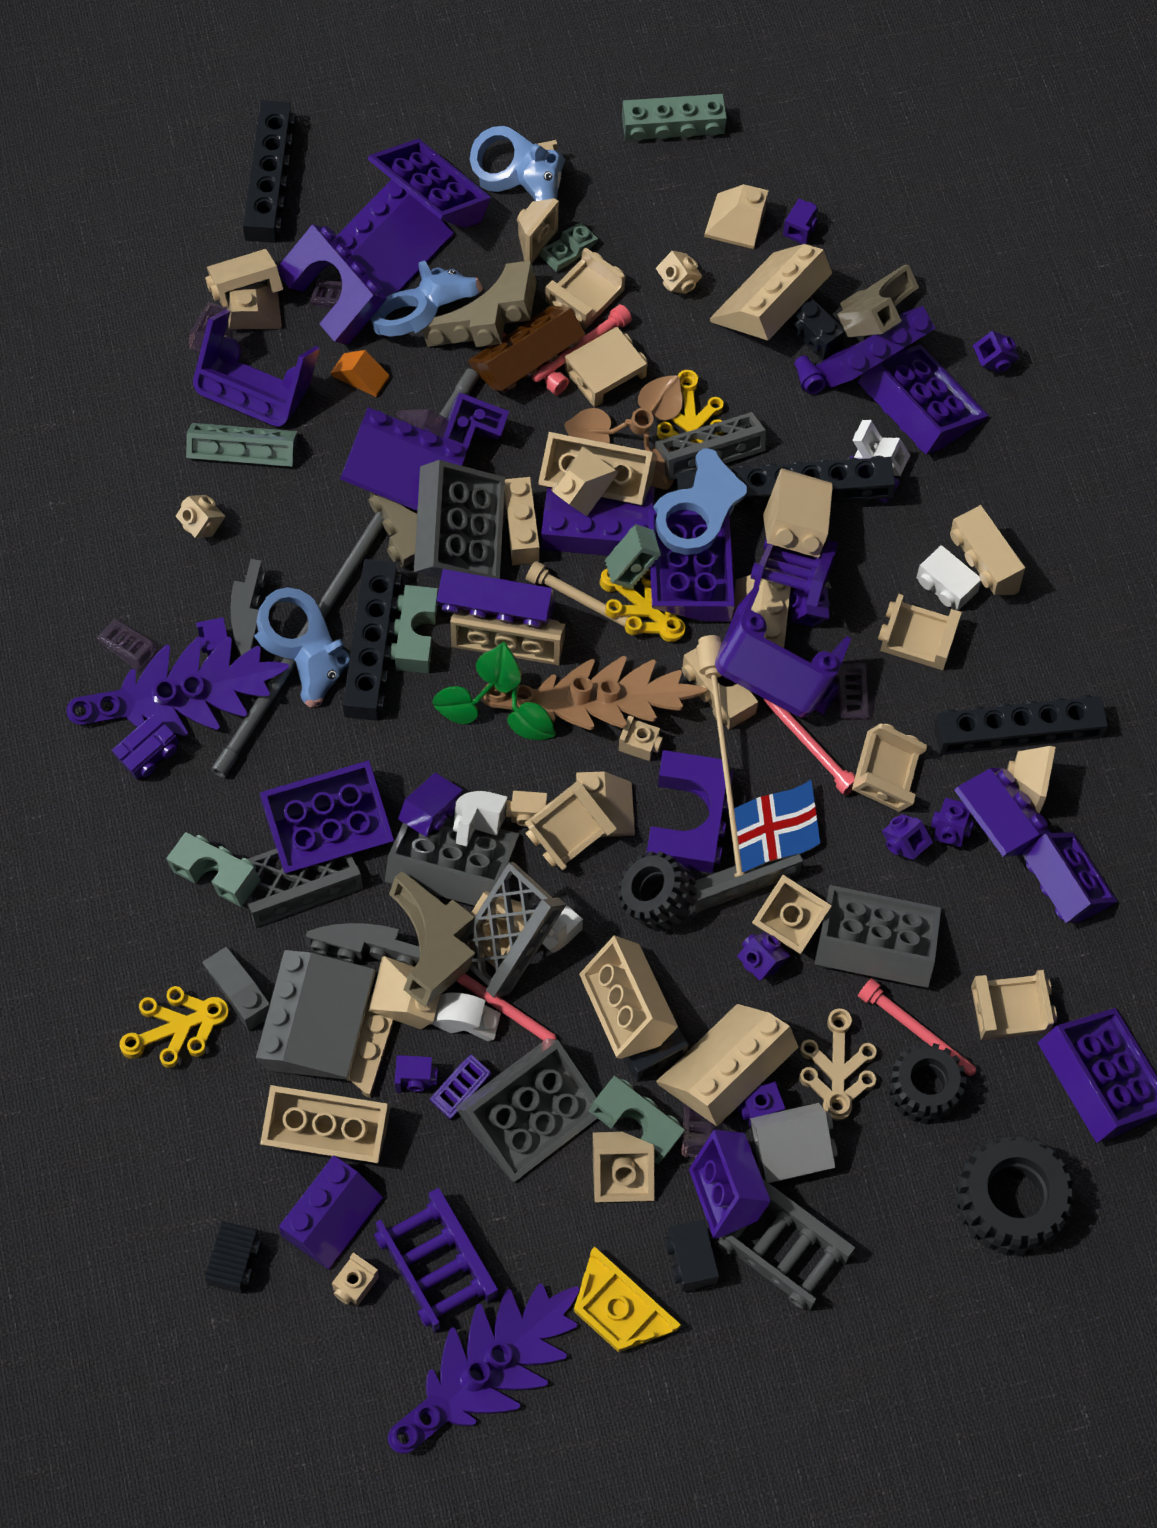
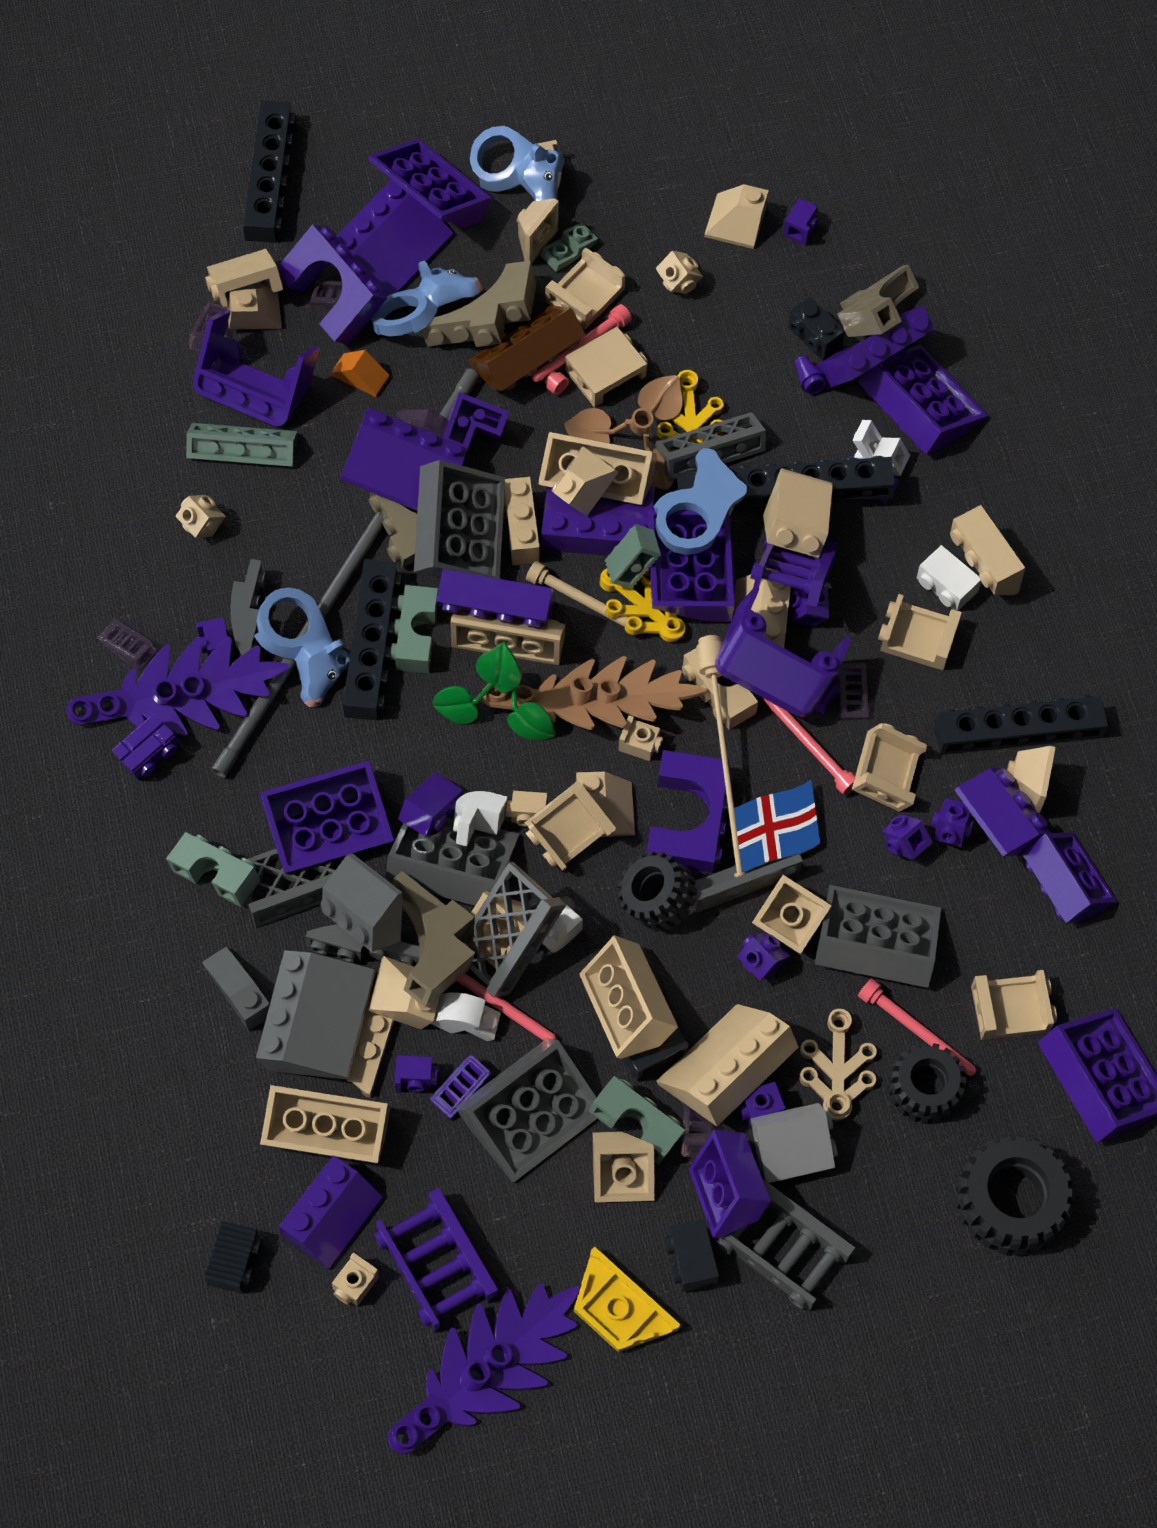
yellow plant [120,986,228,1068] -> none
sand green brick [622,94,726,141] -> none
tan slope [710,244,832,340] -> none
dark purple brick [972,331,1019,373] -> none
none -> dark grey slope [321,853,403,952]

